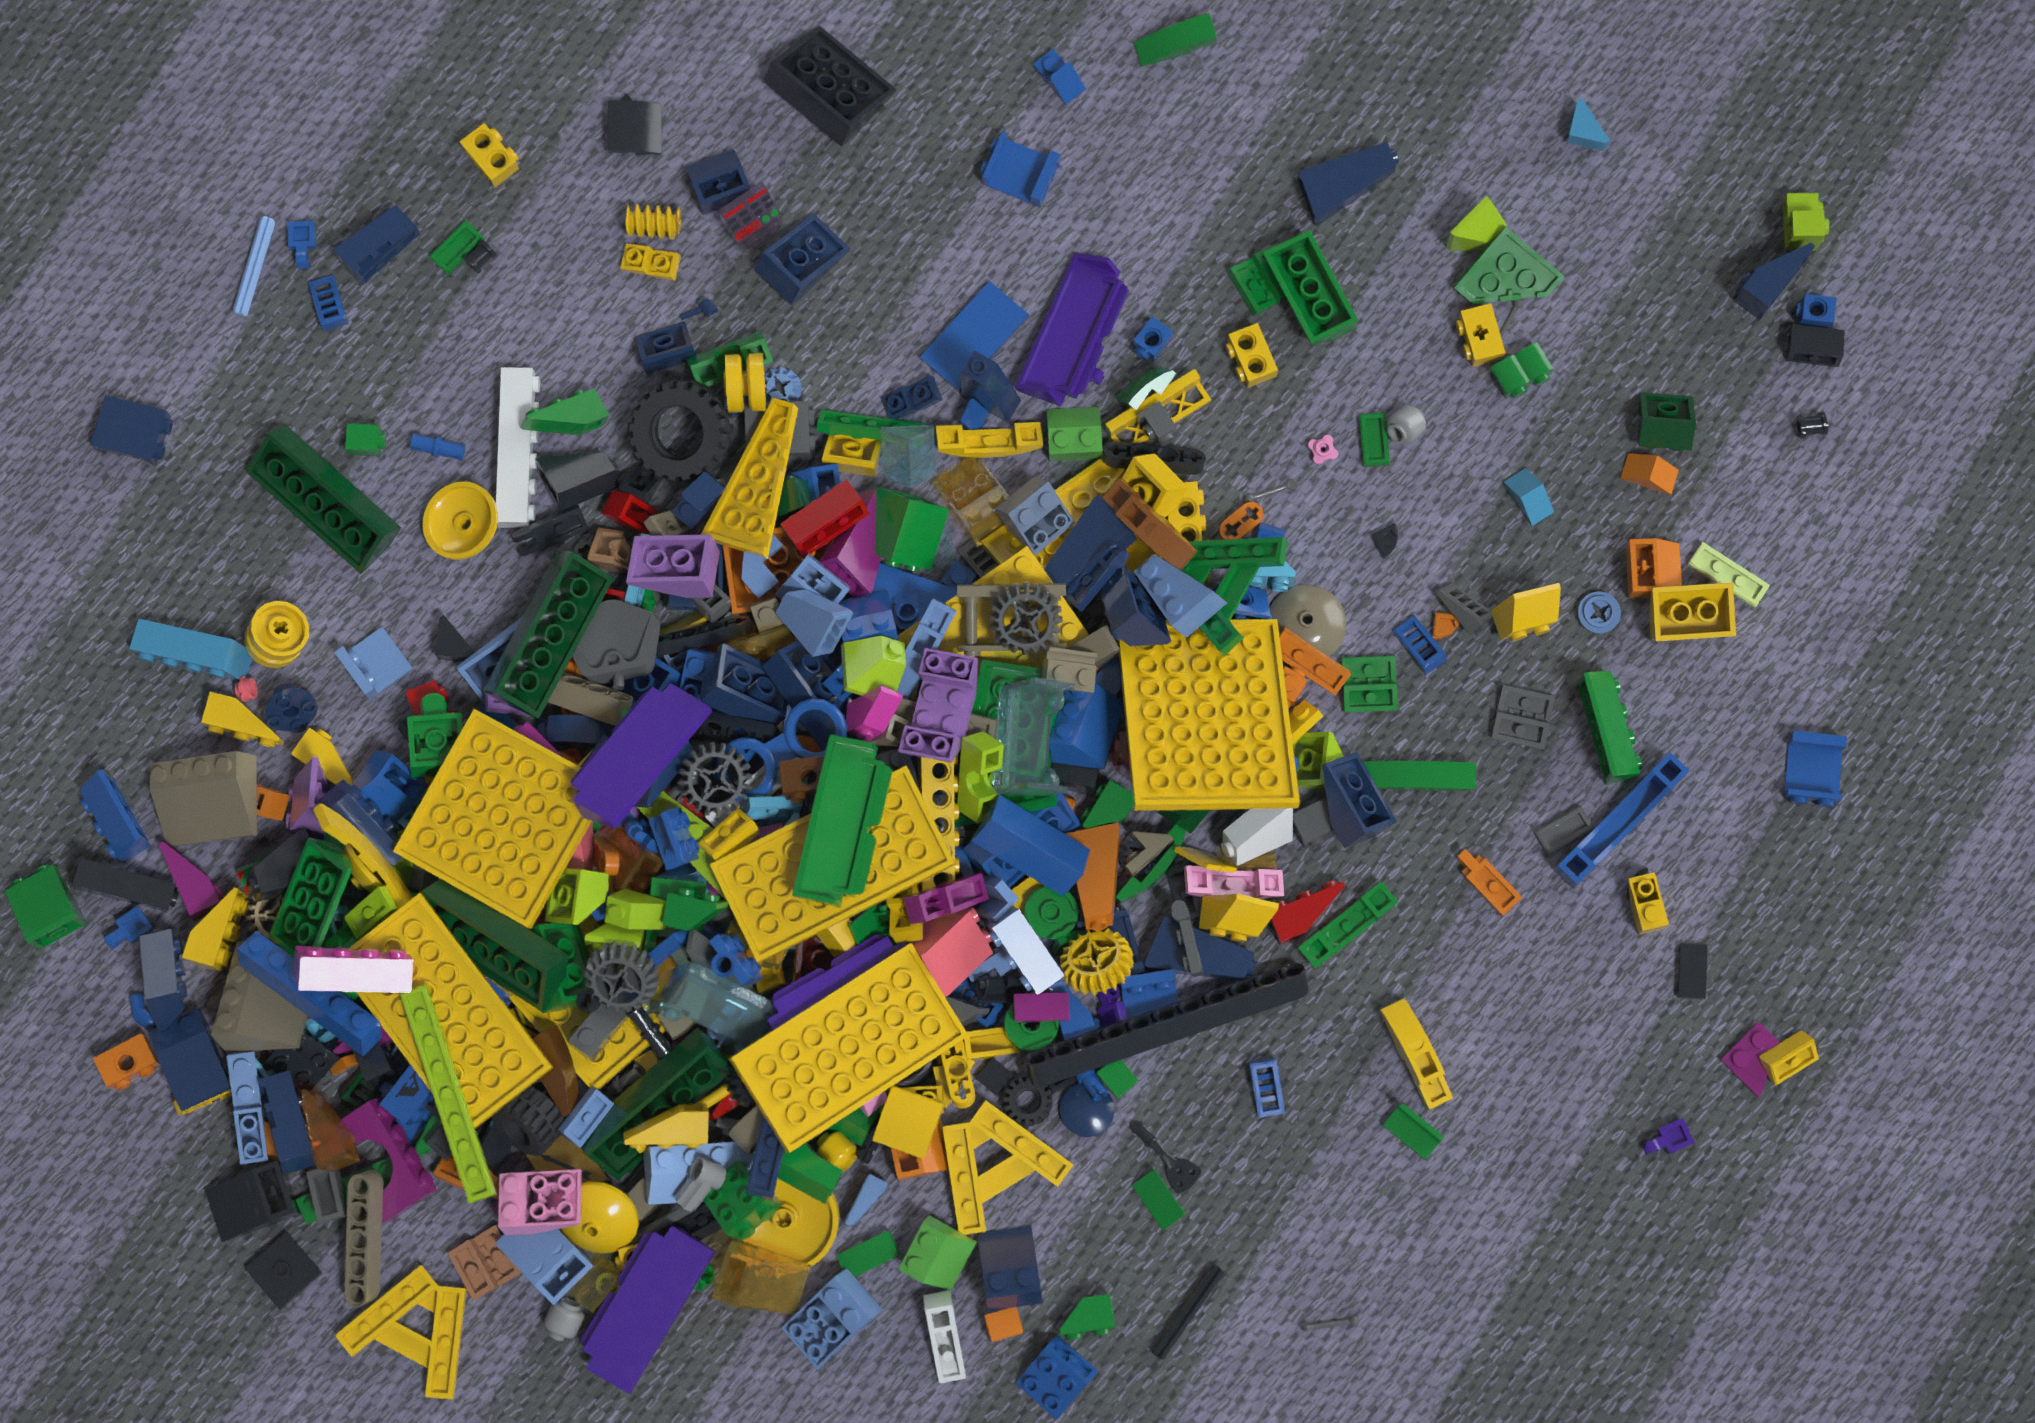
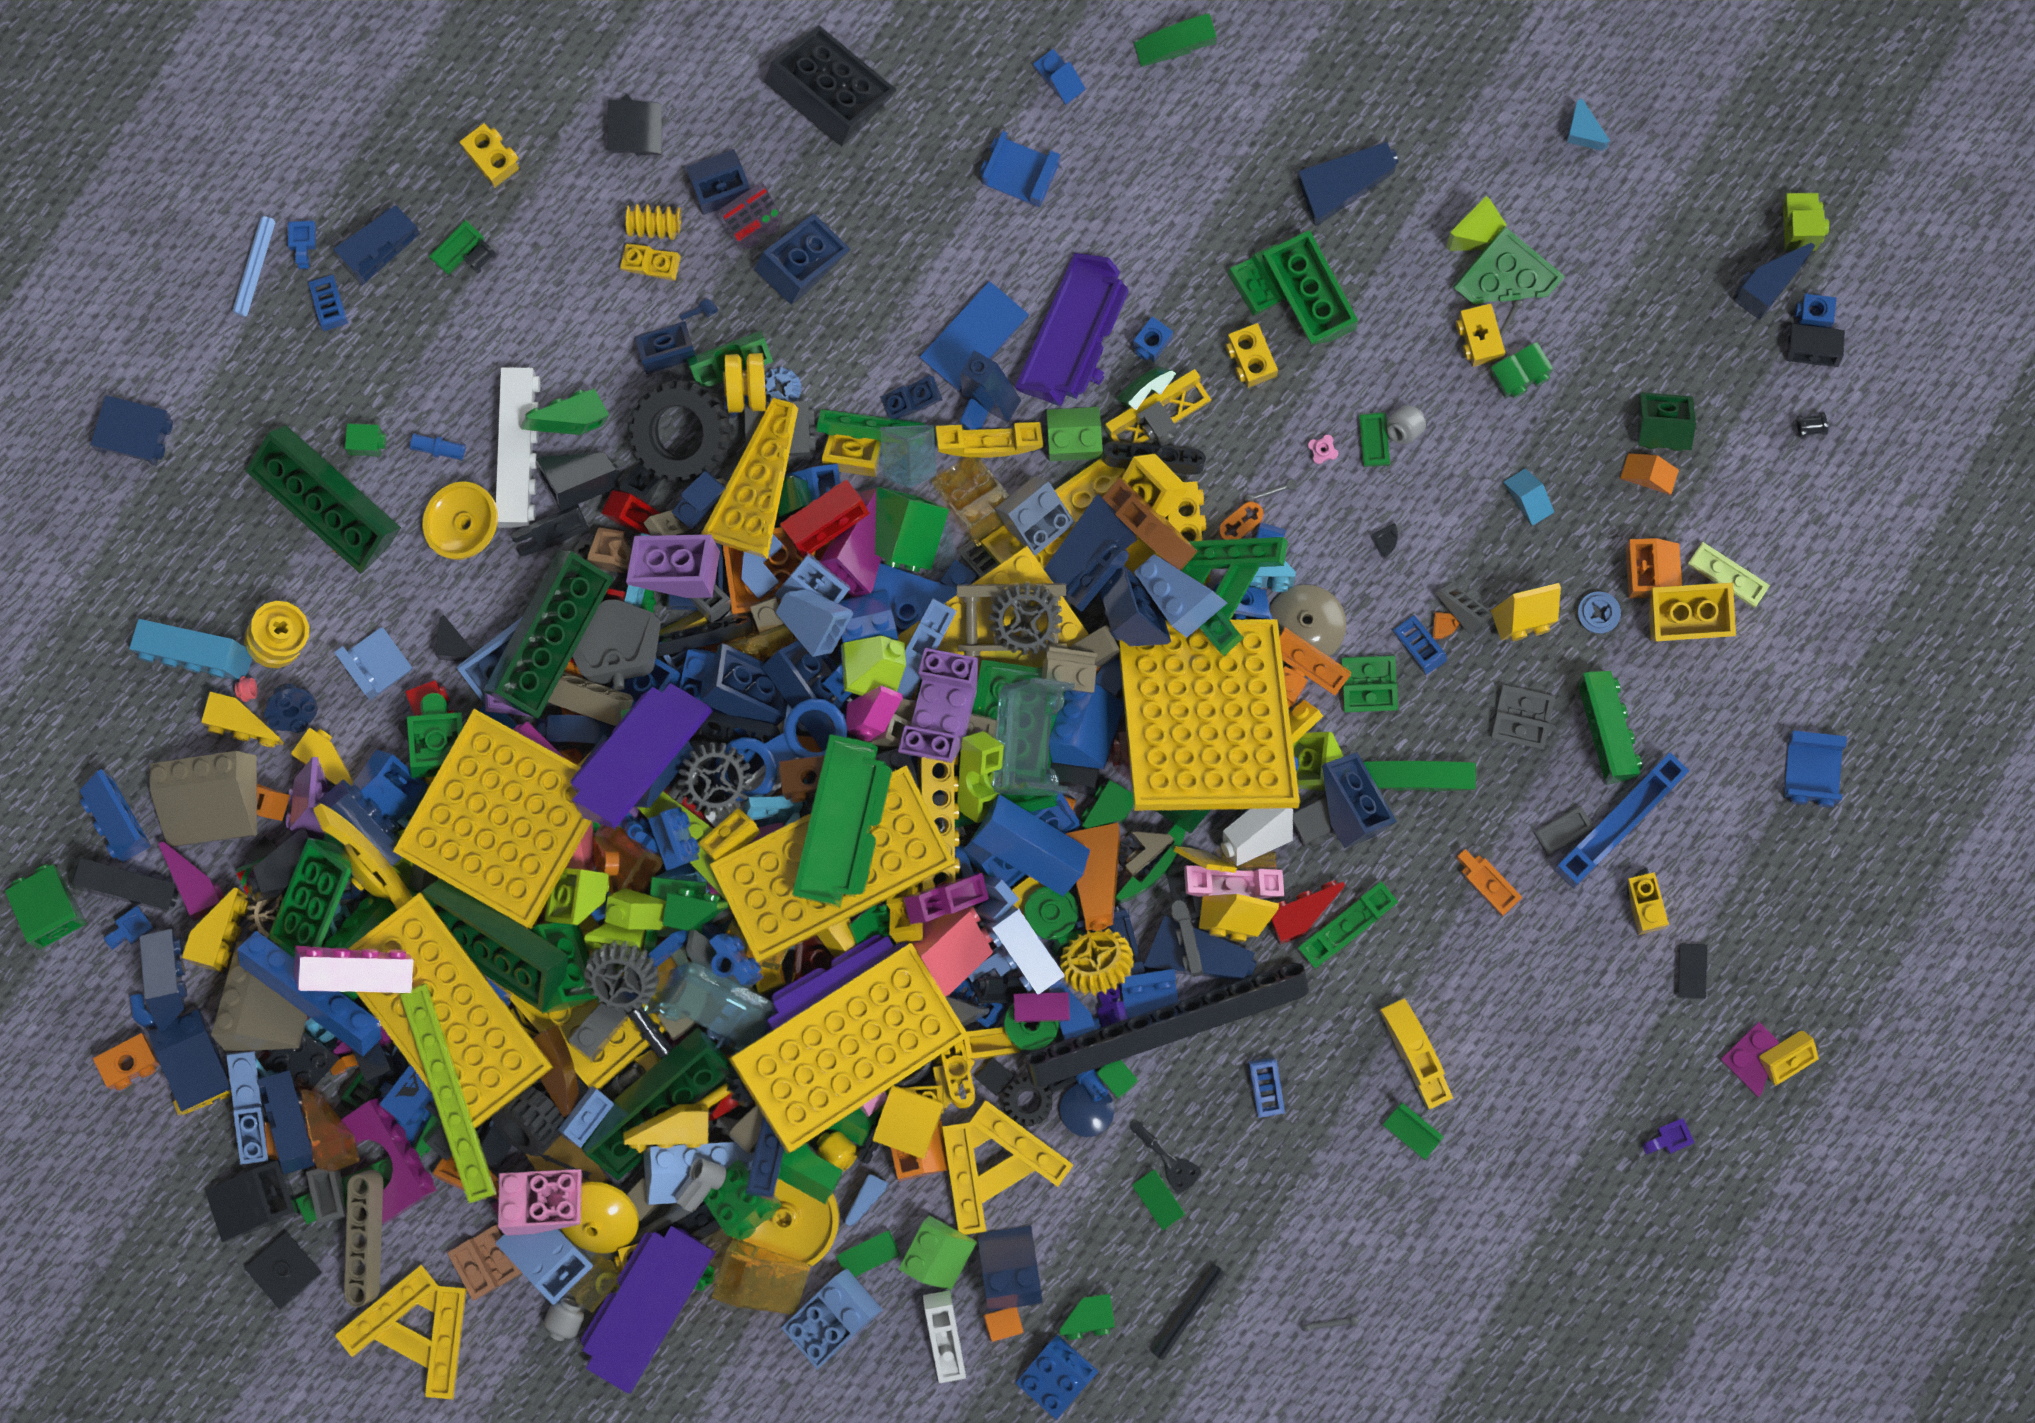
lime slope [344,886,398,940] -> none
black hinge [576,990,601,1013] -> none

